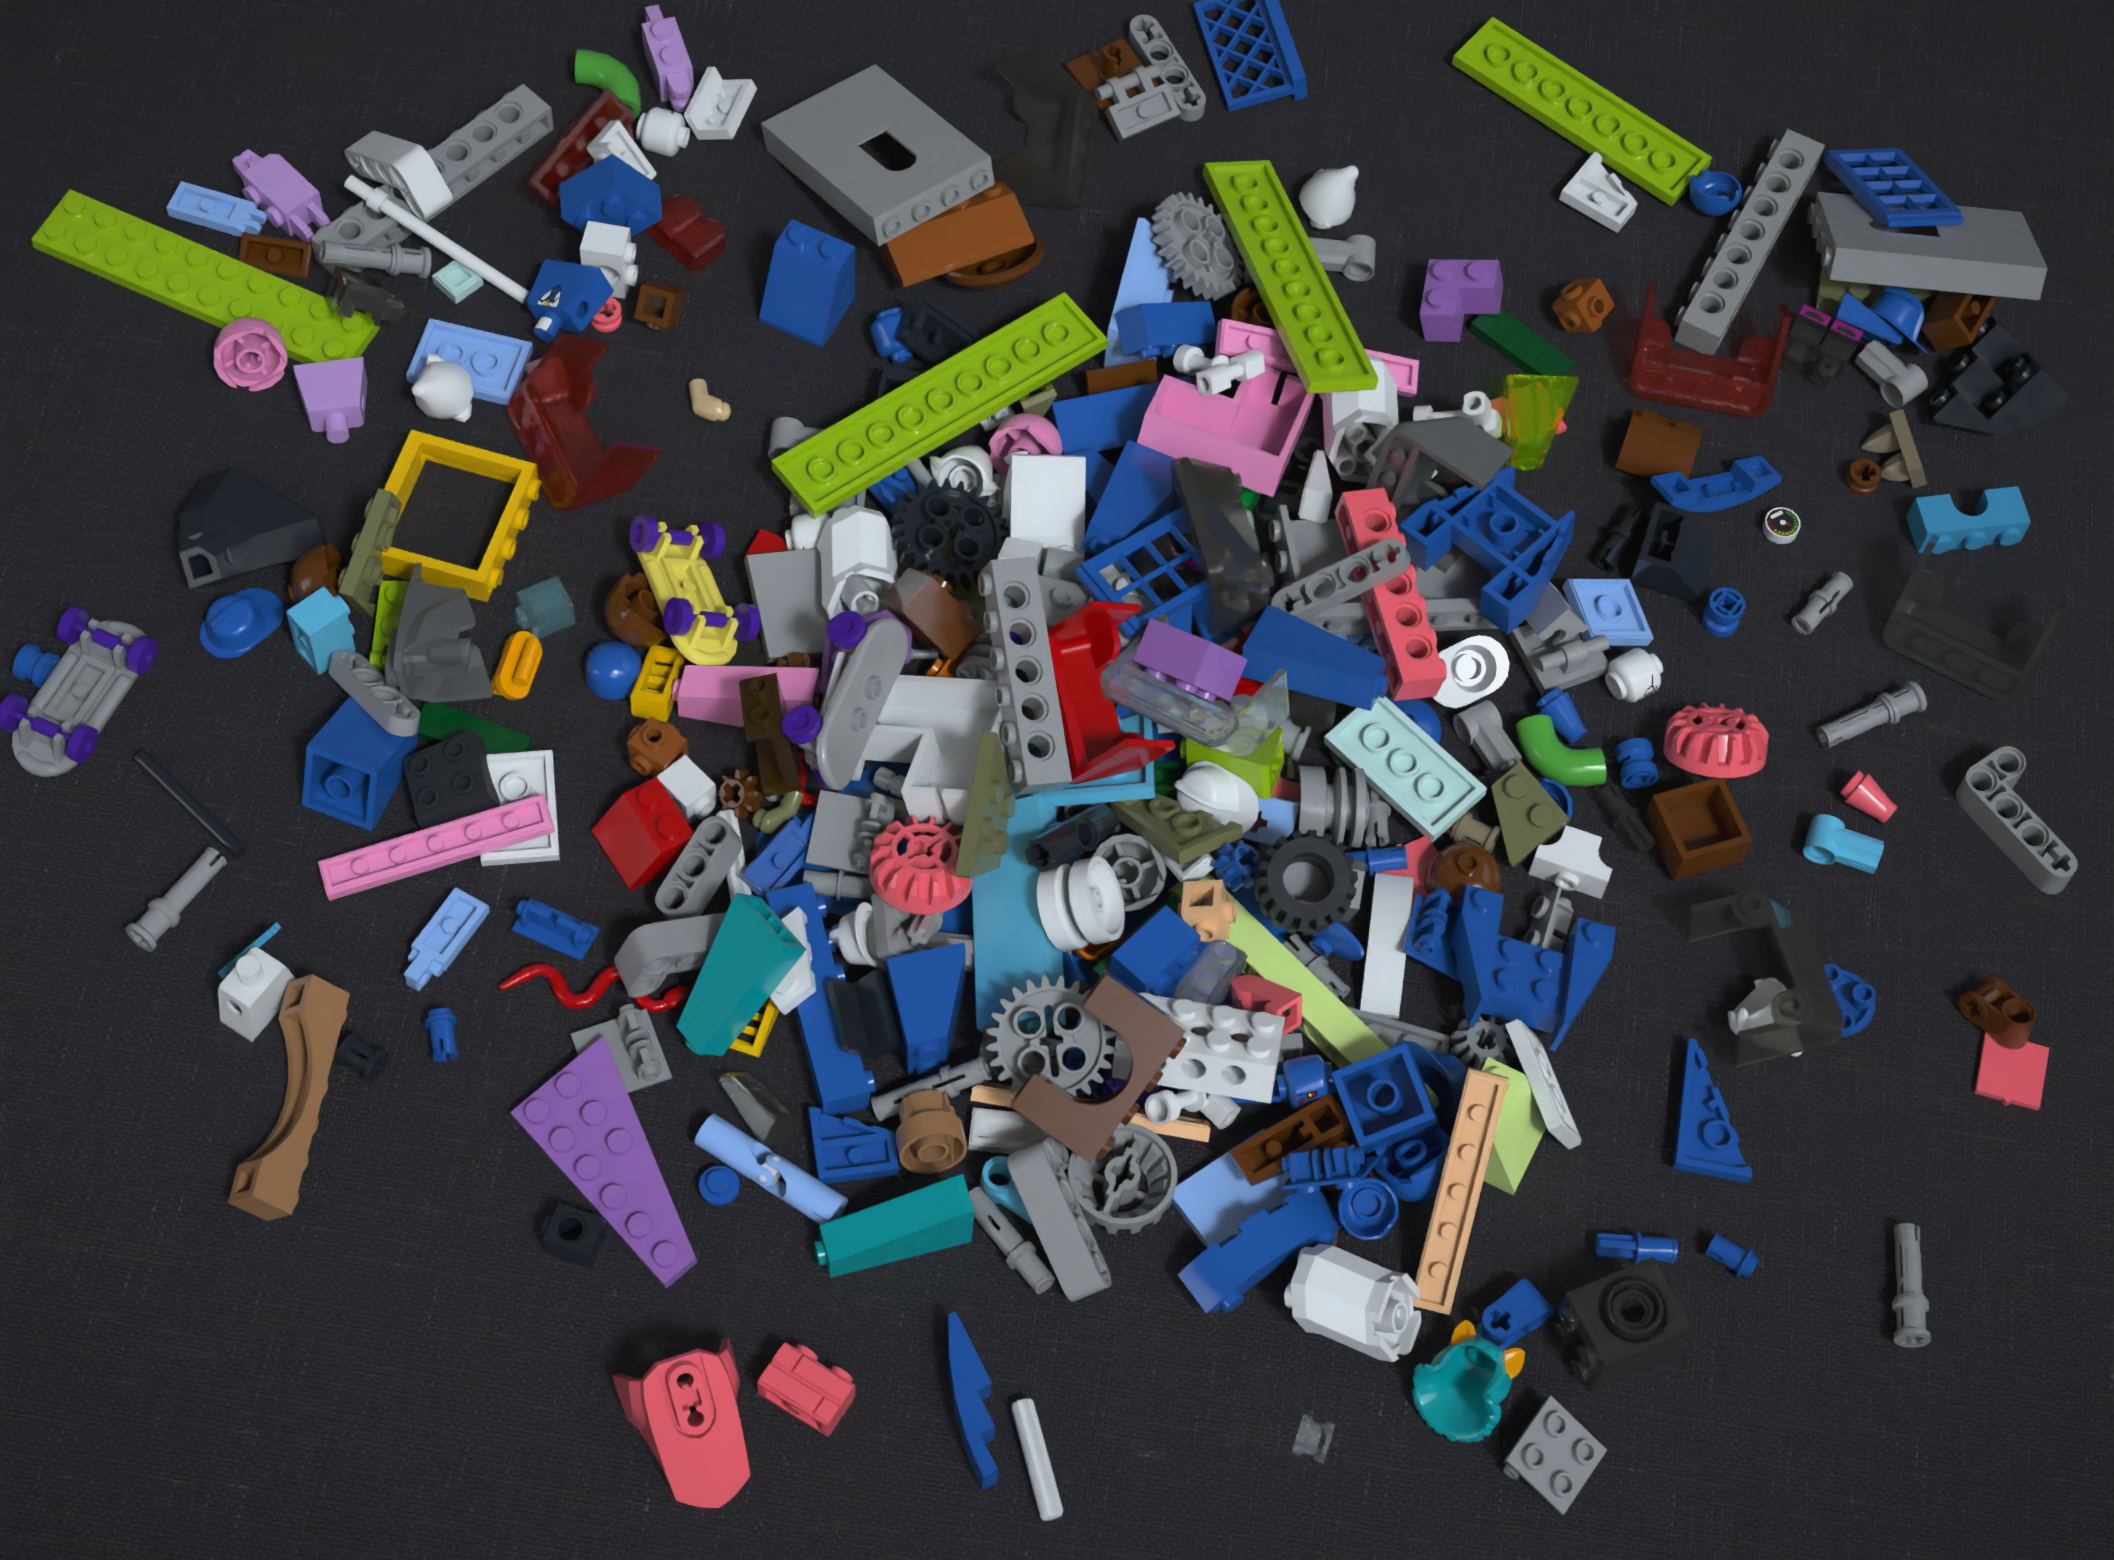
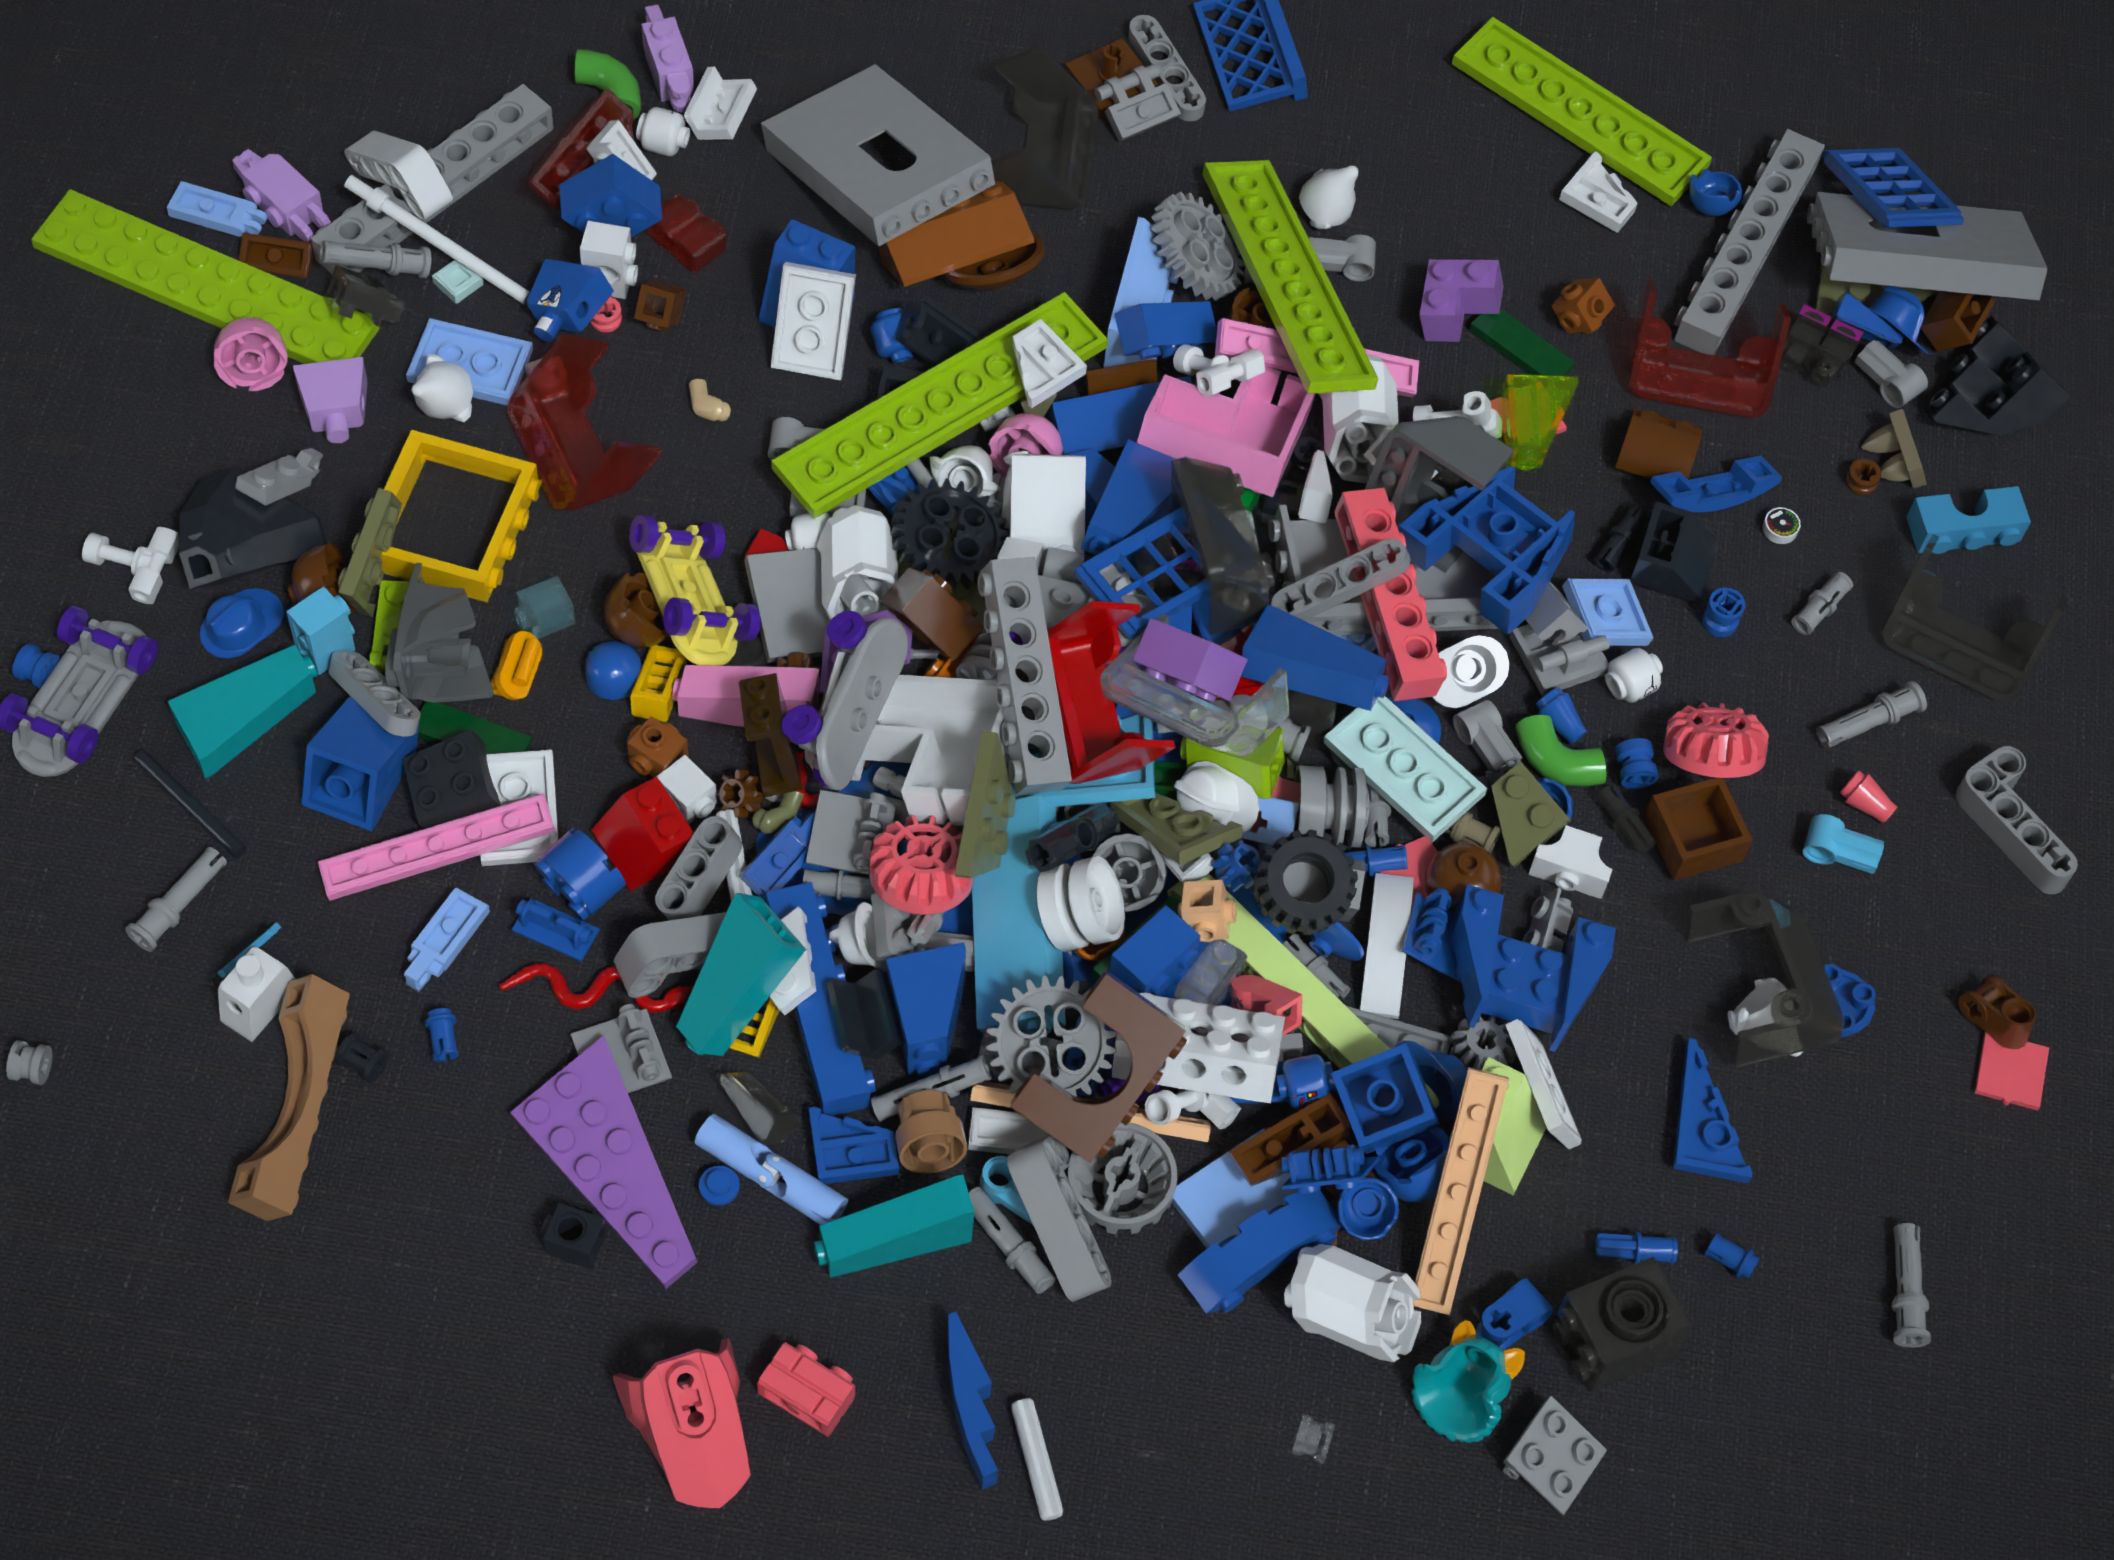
none -> light grey wheel [6,1040,52,1085]
none -> white bar [82,527,179,604]
none -> teal slope [168,645,318,778]
none -> light grey hinge [235,448,323,506]
none -> blue brick [534,828,626,921]
none -> white tile [771,262,856,380]
none -> white wing [1012,319,1087,408]

